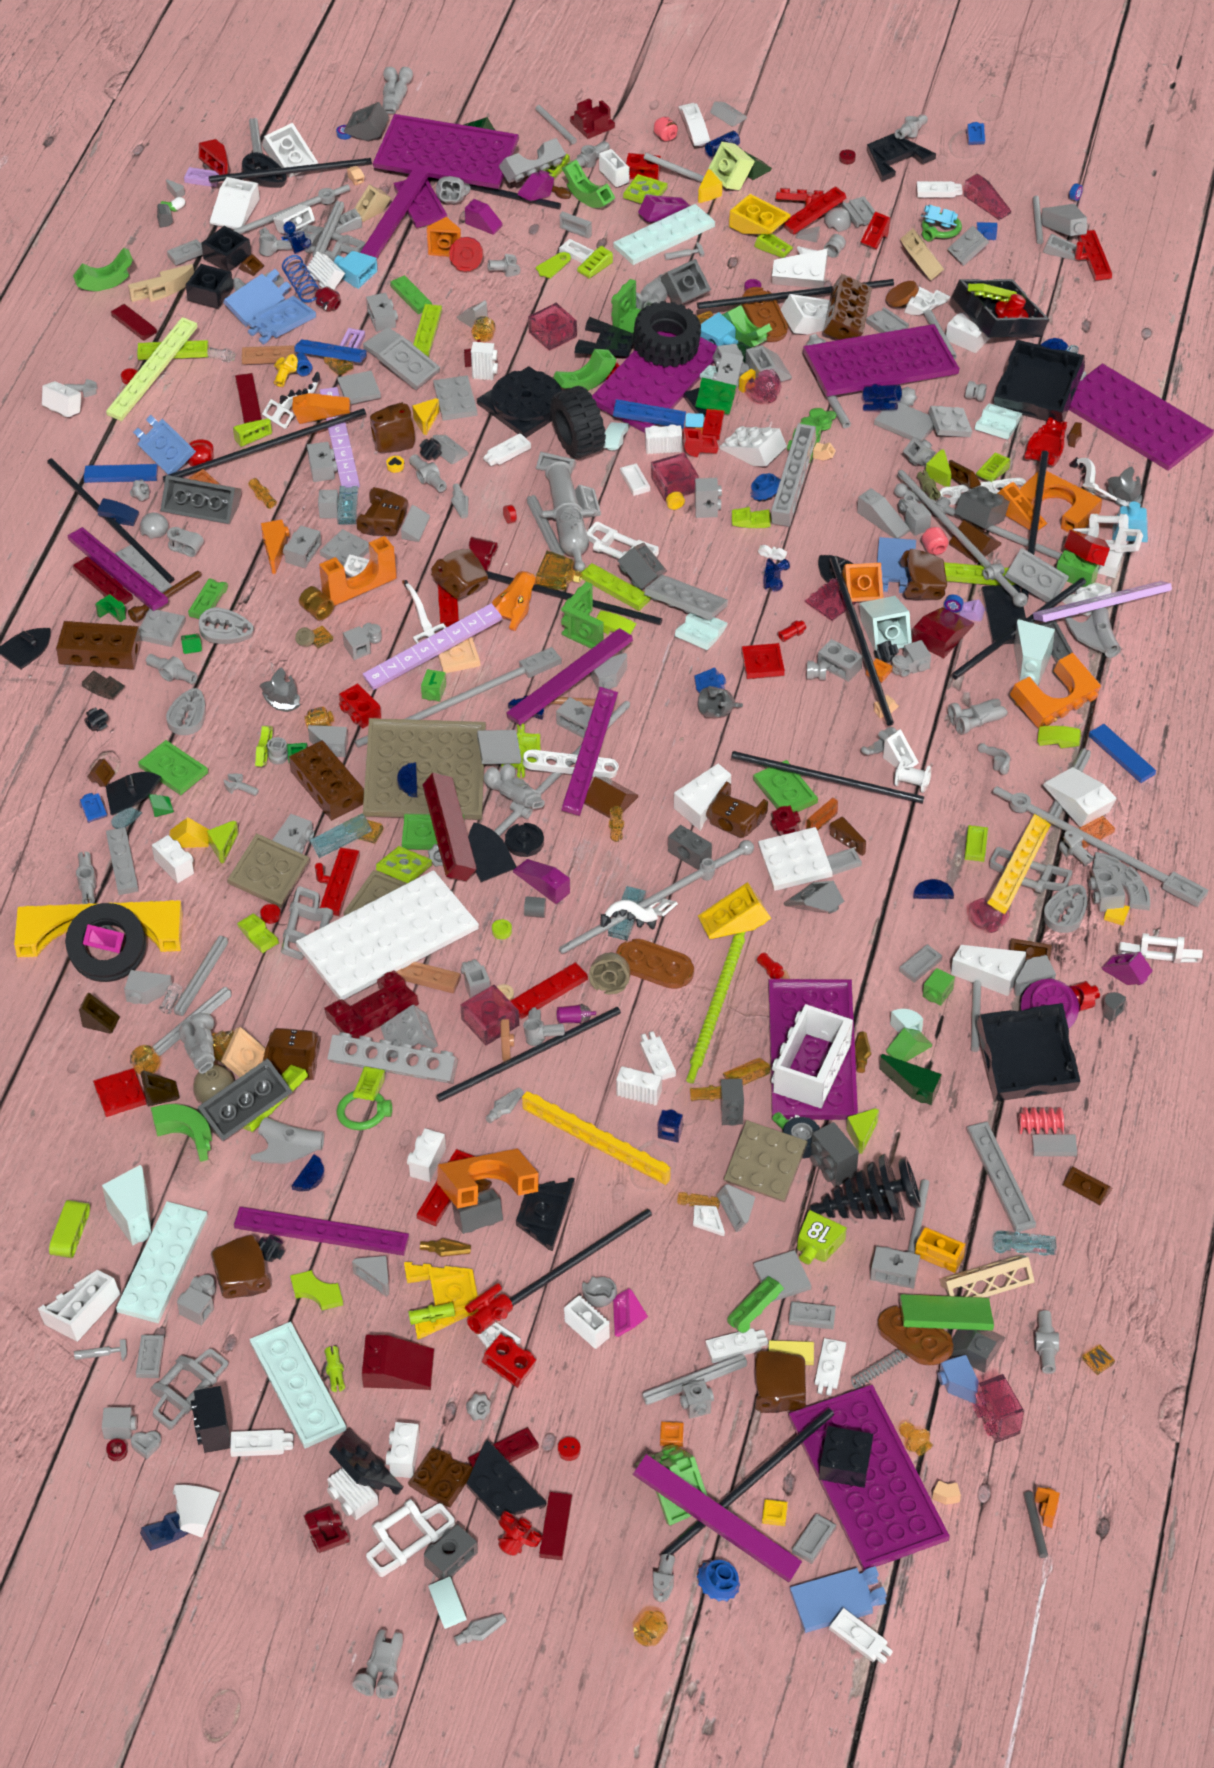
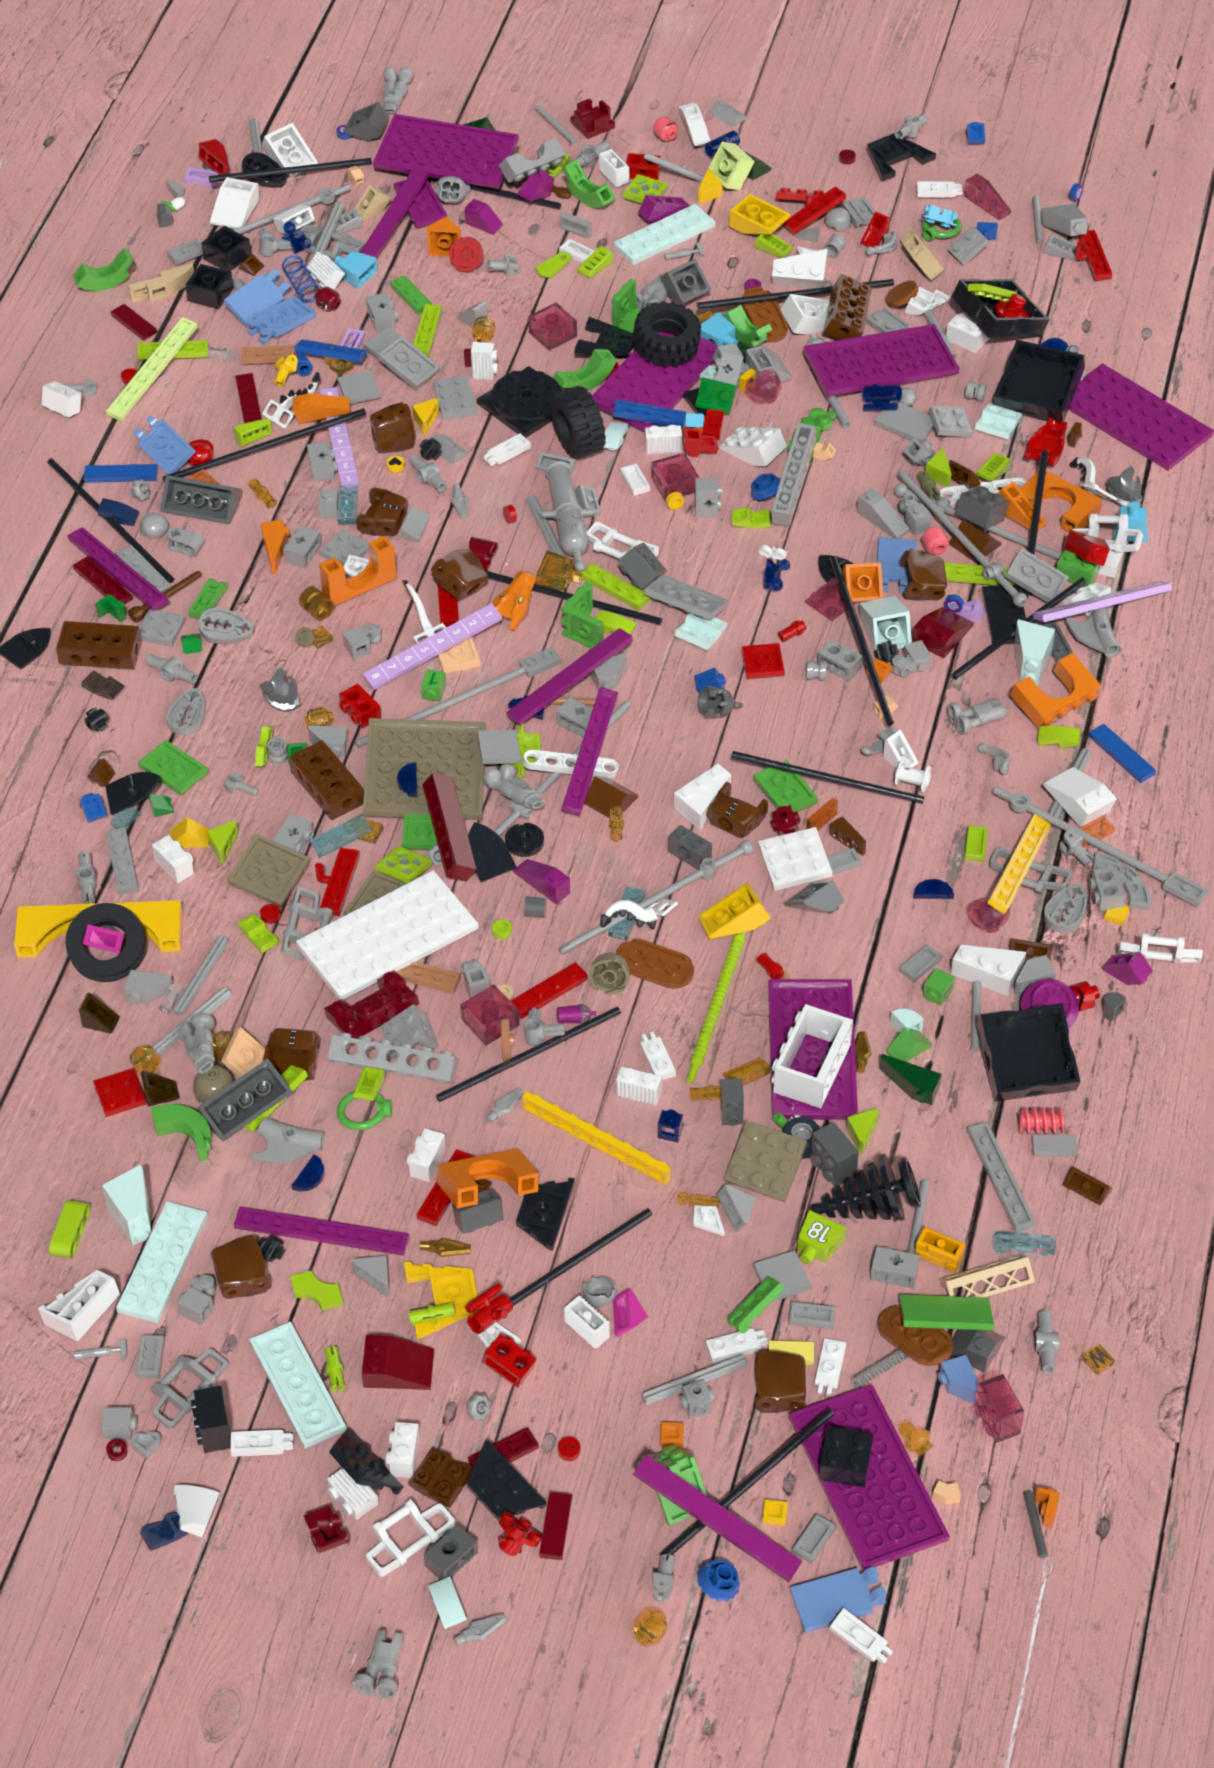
none -> light grey piece [866,231,898,255]

